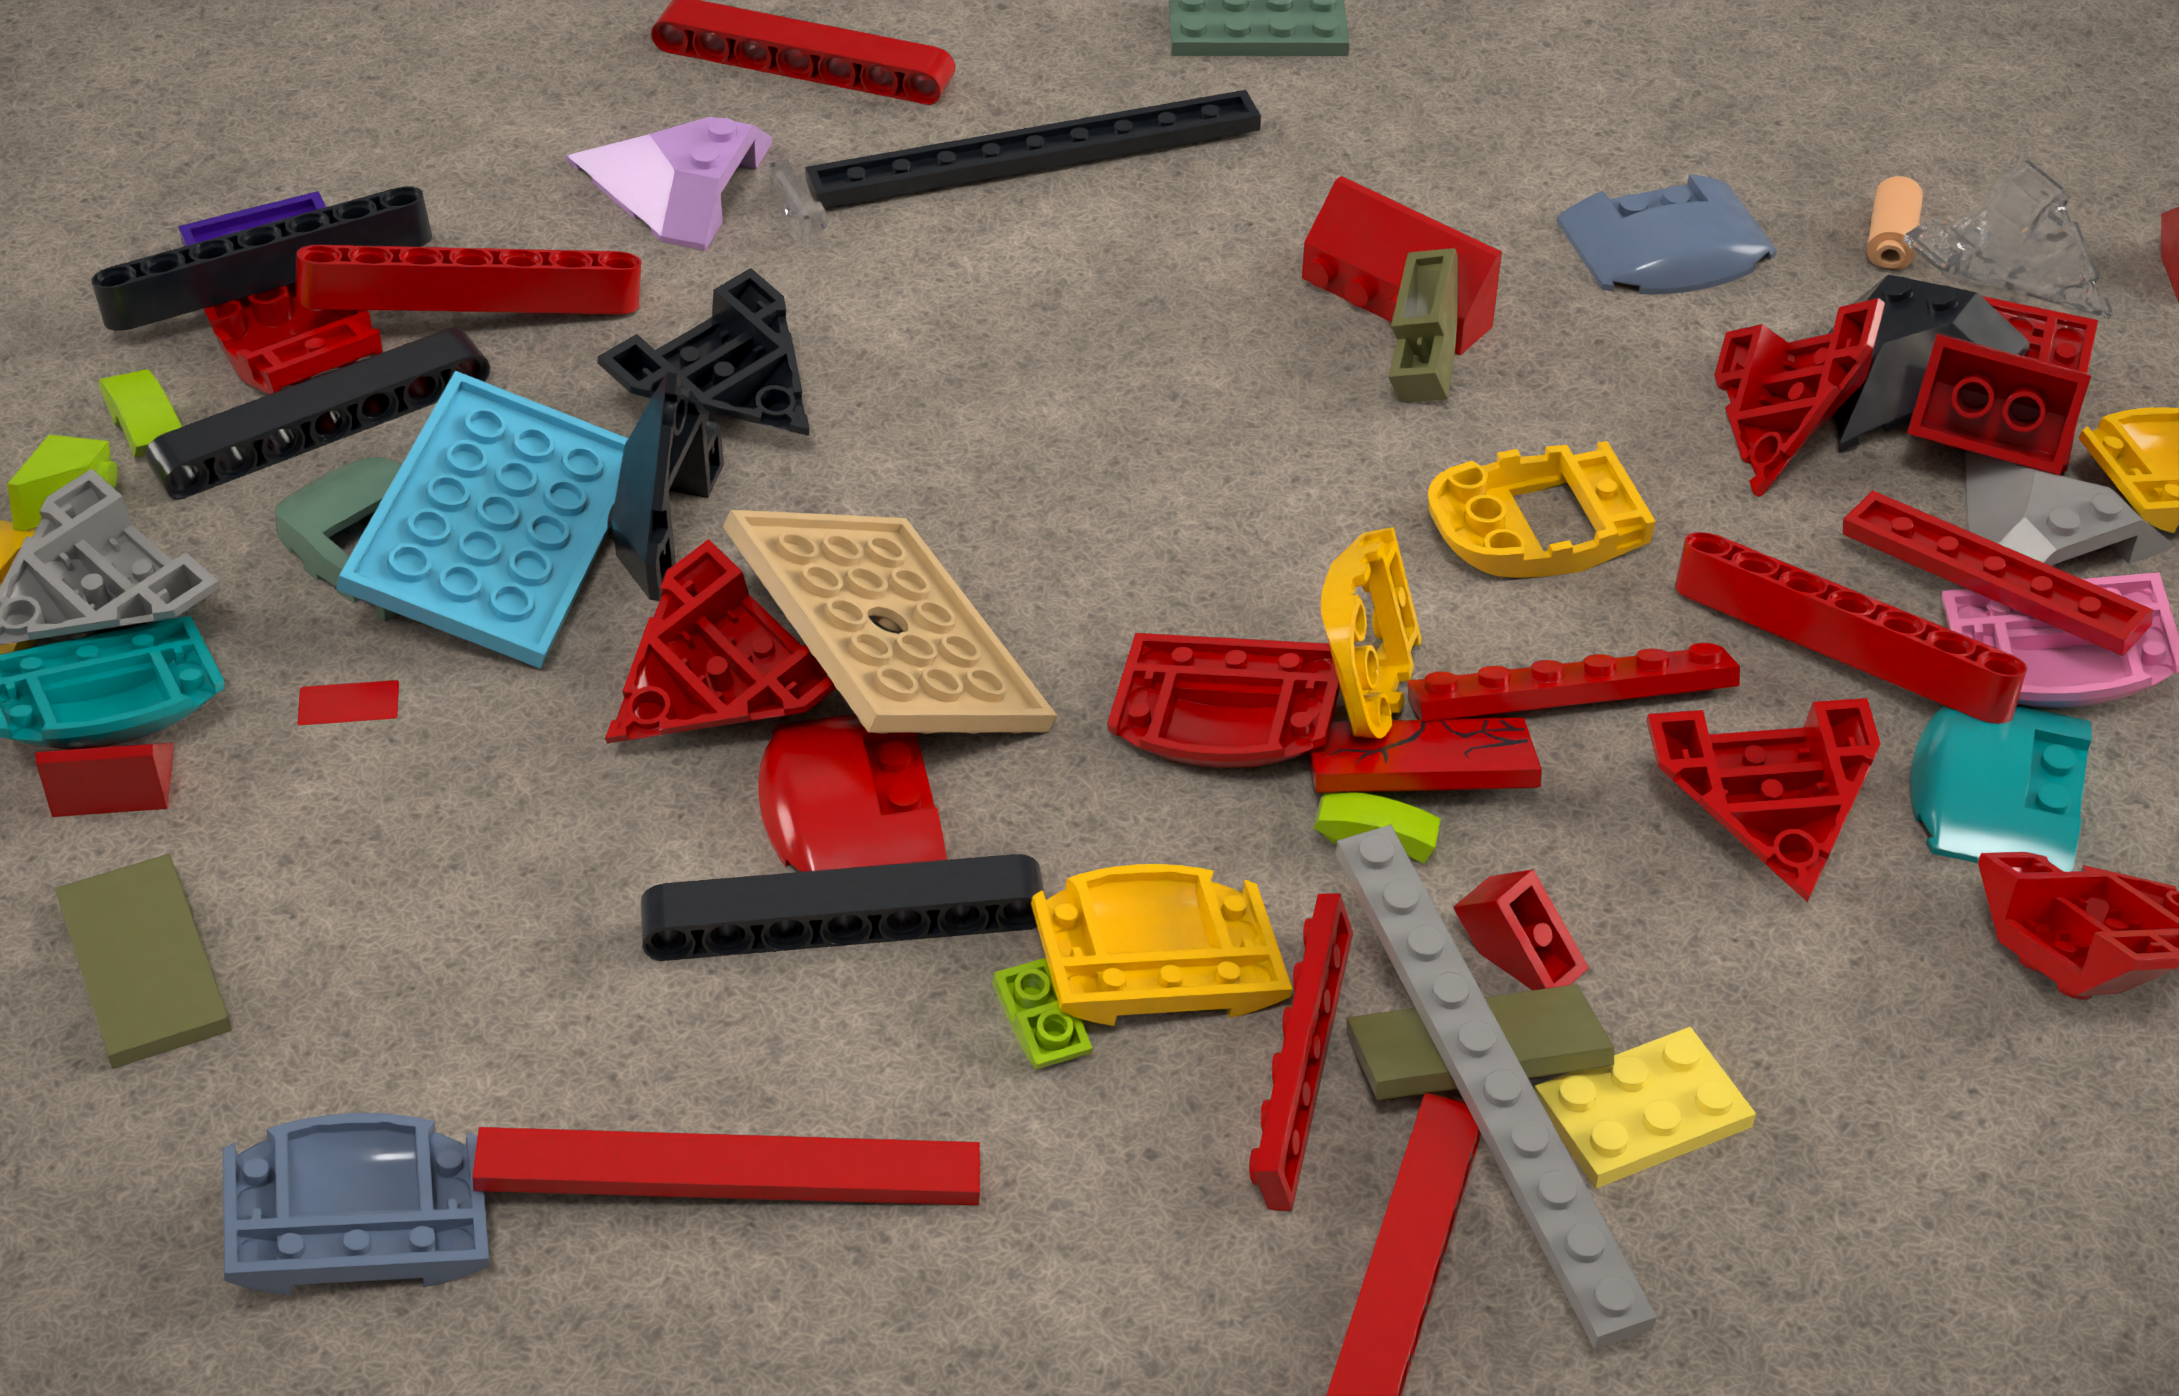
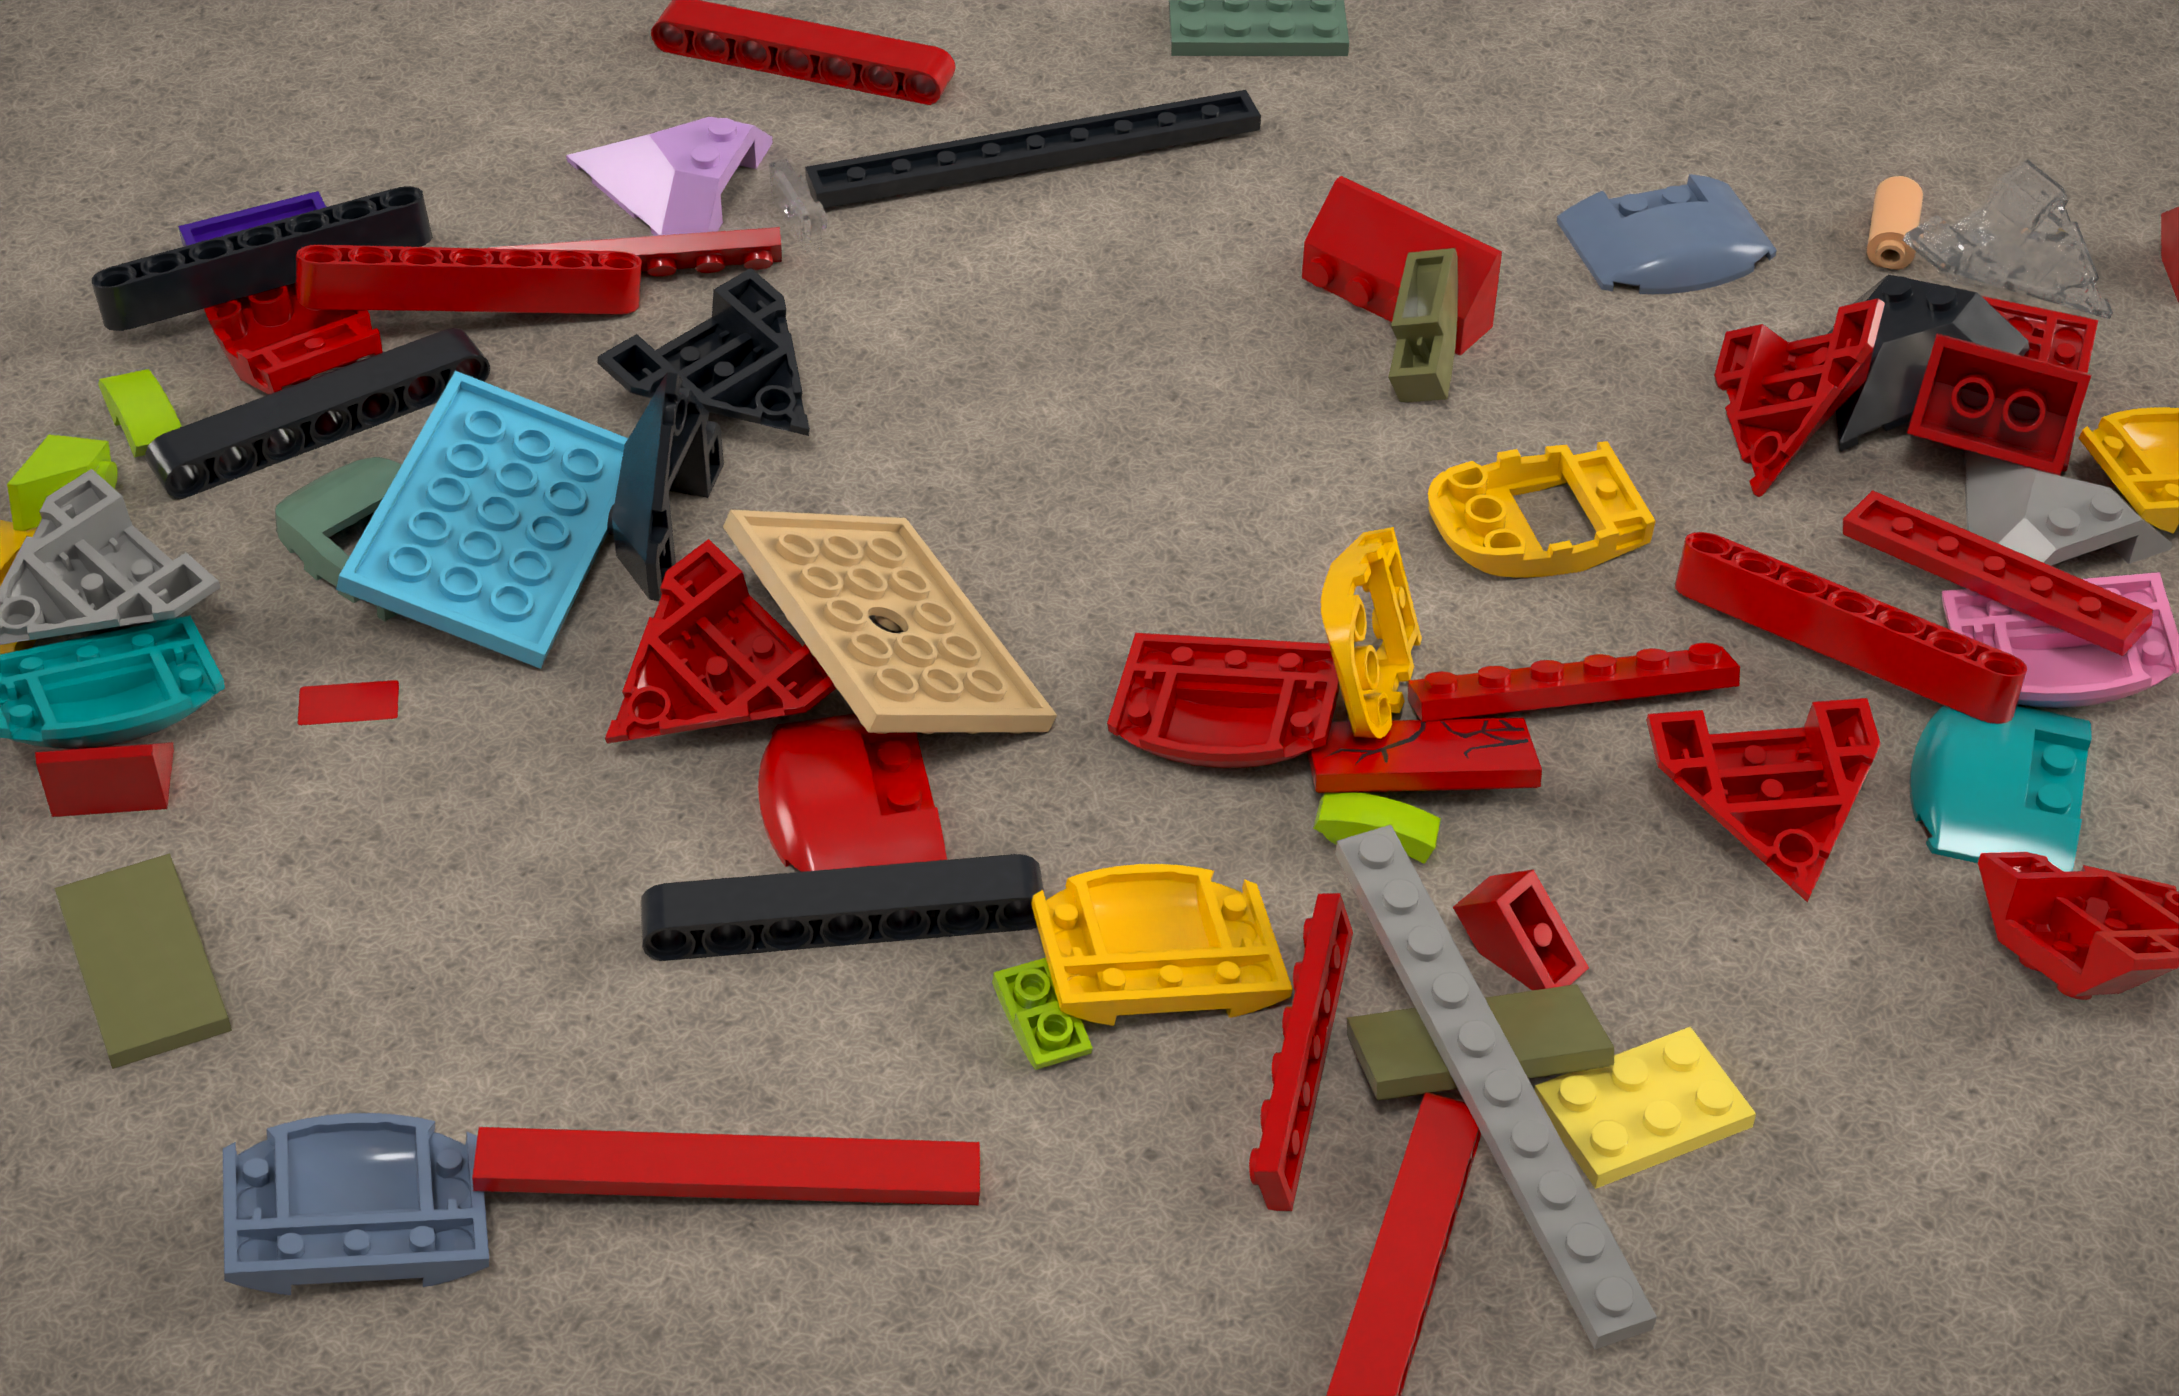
none -> plate [488,227,782,277]

